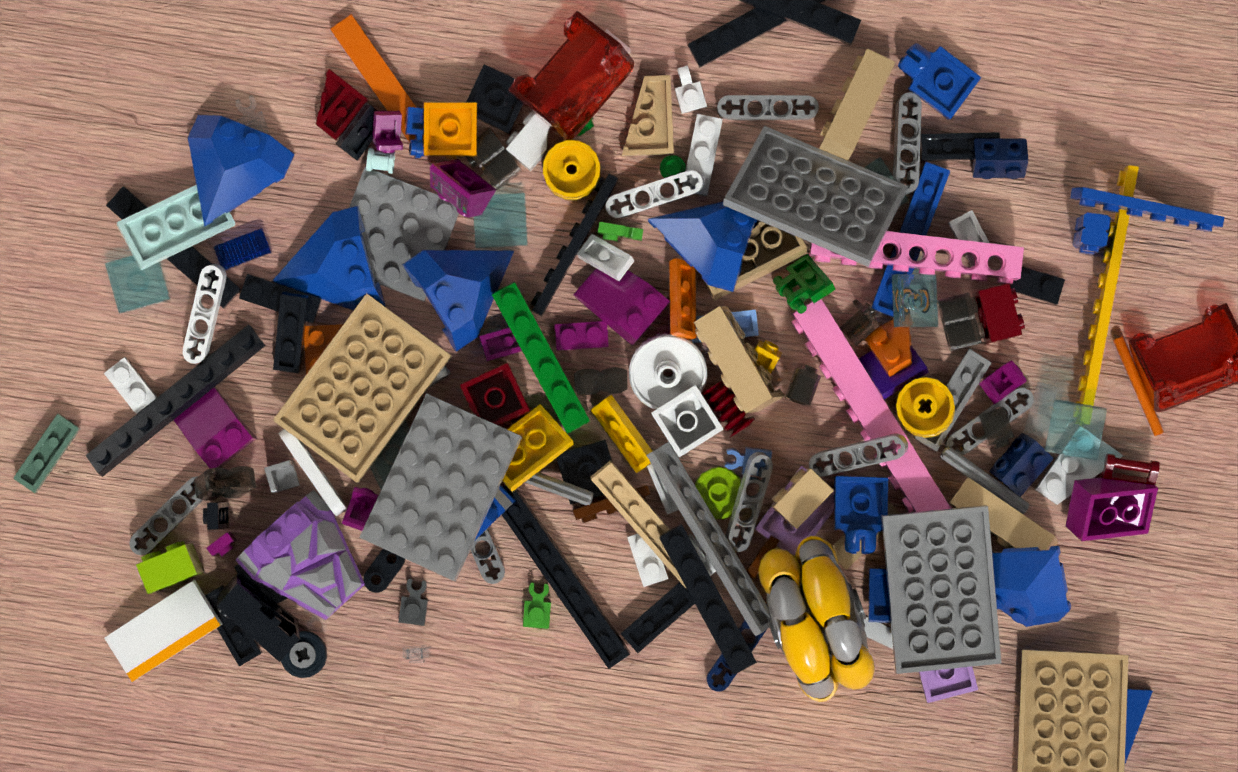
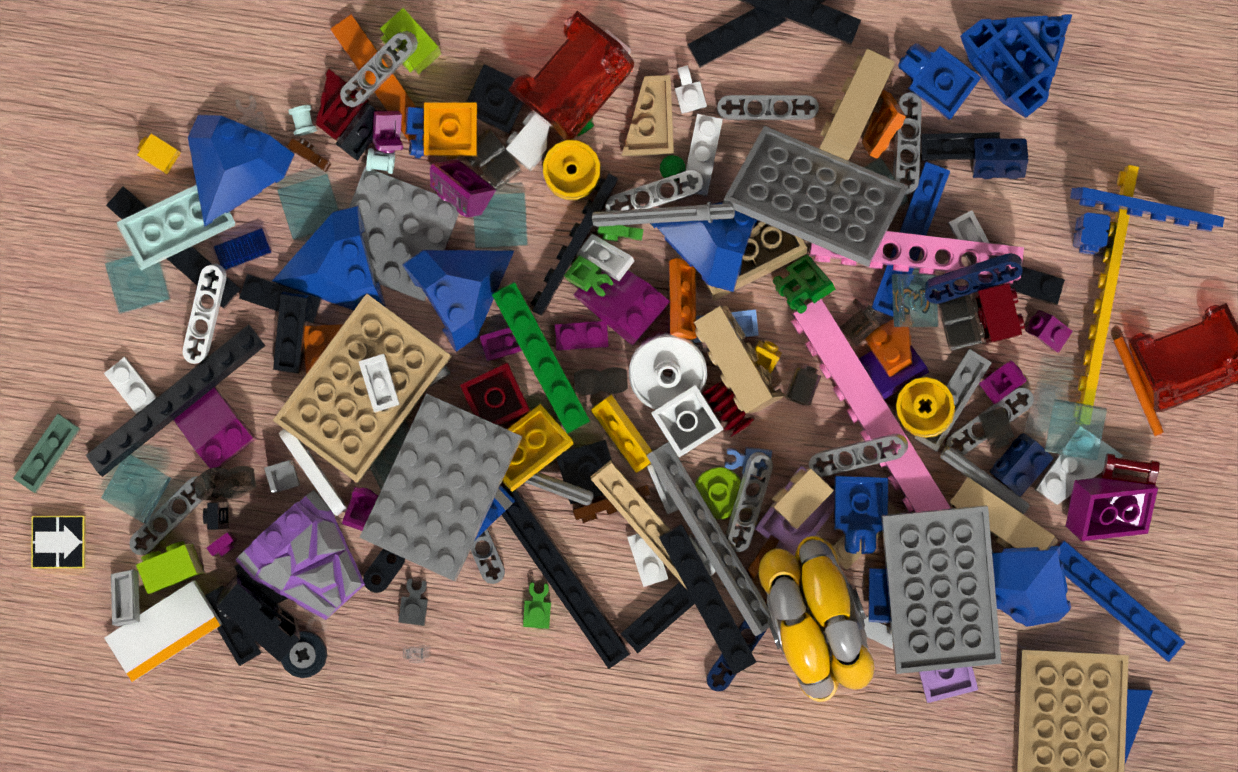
none -> tile [31,516,86,568]
none -> clear light blue tile [101,454,172,524]
none -> light grey tile [111,569,140,626]
none -> yellow brick [137,133,181,174]
none -> clear light blue tile [277,174,339,240]
none -> reddish brown plate [287,138,331,172]
none -> light aqua bush [288,105,317,136]
none -> light grey beam [340,31,418,107]
none -> white plate [359,354,400,413]
none -> lime brick [380,8,441,75]
none -> bright green plate [564,255,613,296]
none -> light grey axle [592,202,735,227]
none -> orange wing [862,90,906,159]
none -> dark blue beam [925,253,1023,304]
none -> blue wedge [960,14,1072,118]
none -> magenta bracket [1025,310,1073,353]
none -> blue plate [1059,541,1185,662]

